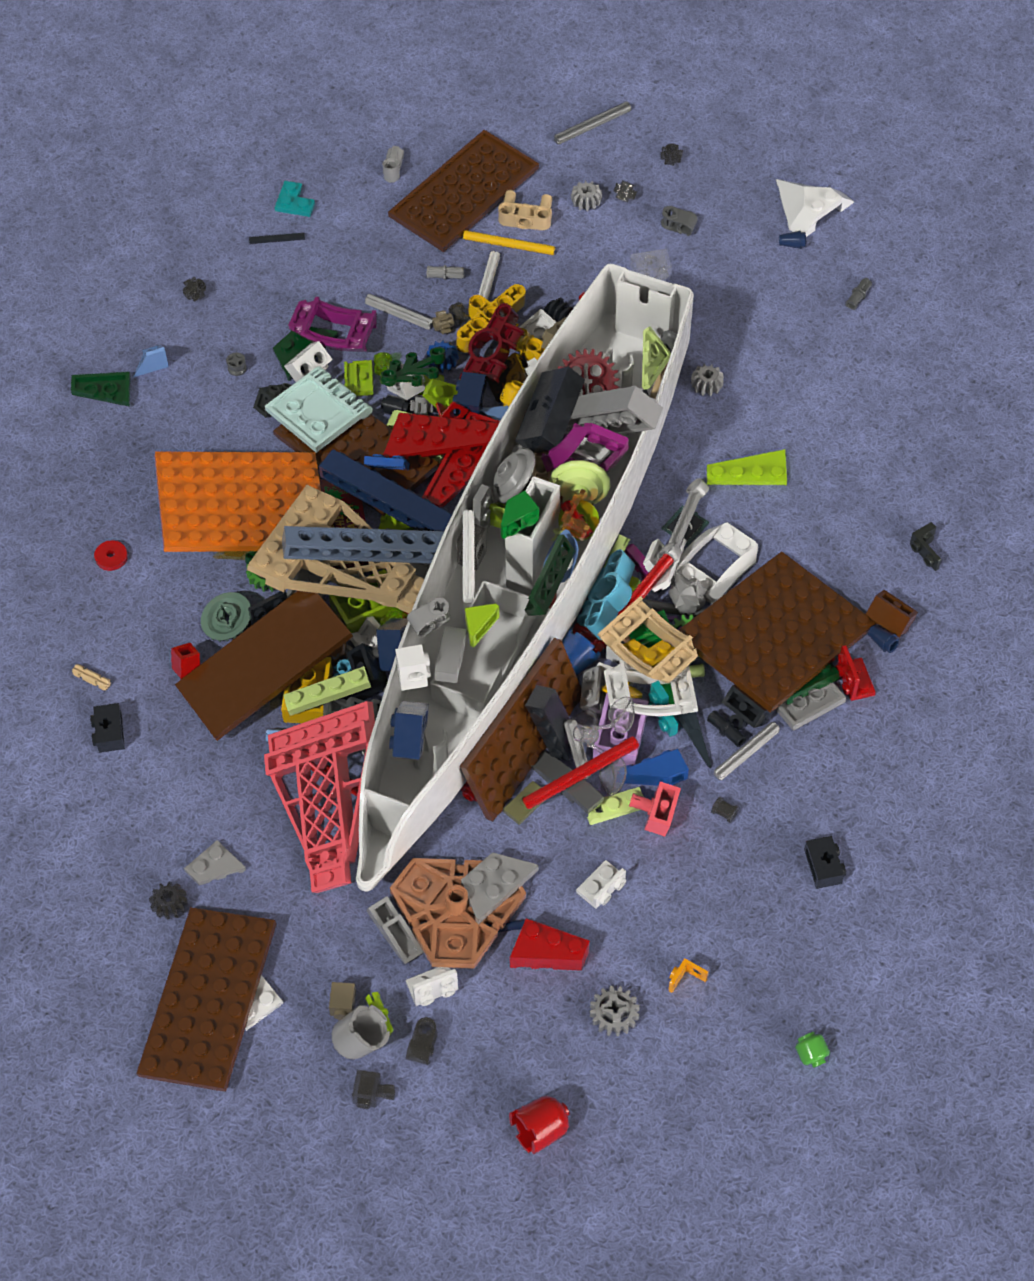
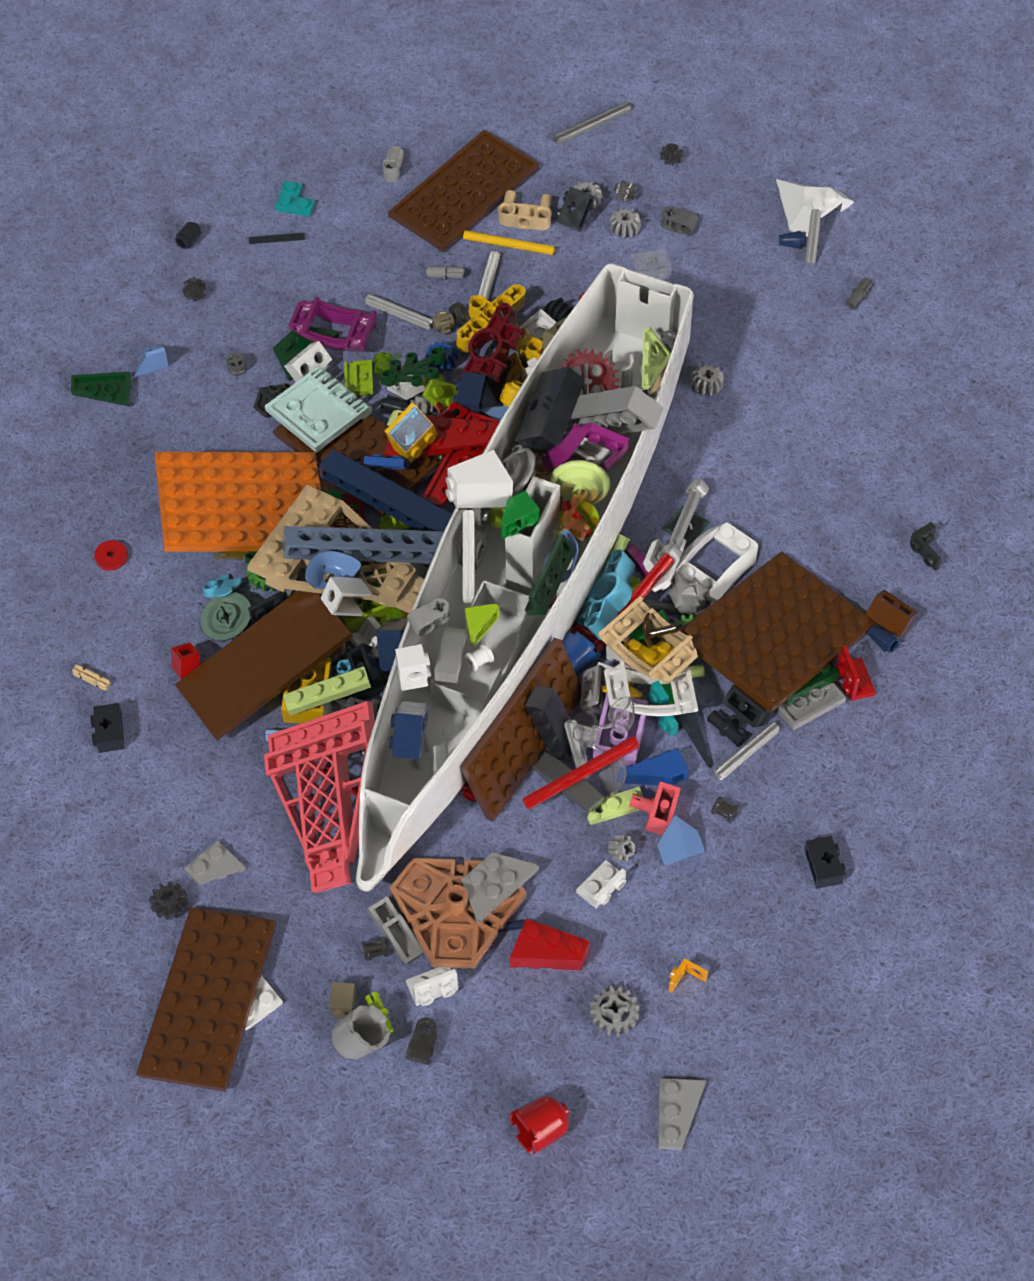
clear smoke brick [352,1070,396,1109] -> none
olive plate [503,781,543,825] -> none
lime wing [706,449,787,485] -> none
bright green head [795,1031,830,1068] -> none
none -> black brick [175,222,202,249]
none -> medium azure plate [202,573,242,598]
none -> medium blue piece [305,551,361,589]
none -> white piece [321,576,372,616]
none -> clear smoke bush [362,937,388,961]
none -> slope [385,403,438,463]
none -> white slope [446,450,513,508]
none -> white bush [465,644,494,671]
none -> black brick [557,187,594,232]
none -> light grey gear [608,834,635,862]
none -> light grey gear [609,207,641,239]
none -> dark brown plant [643,613,678,648]
none -> medium blue slope [657,815,705,866]
none -> light grey wing [658,1079,706,1150]
none -> light grey axle [805,209,821,264]

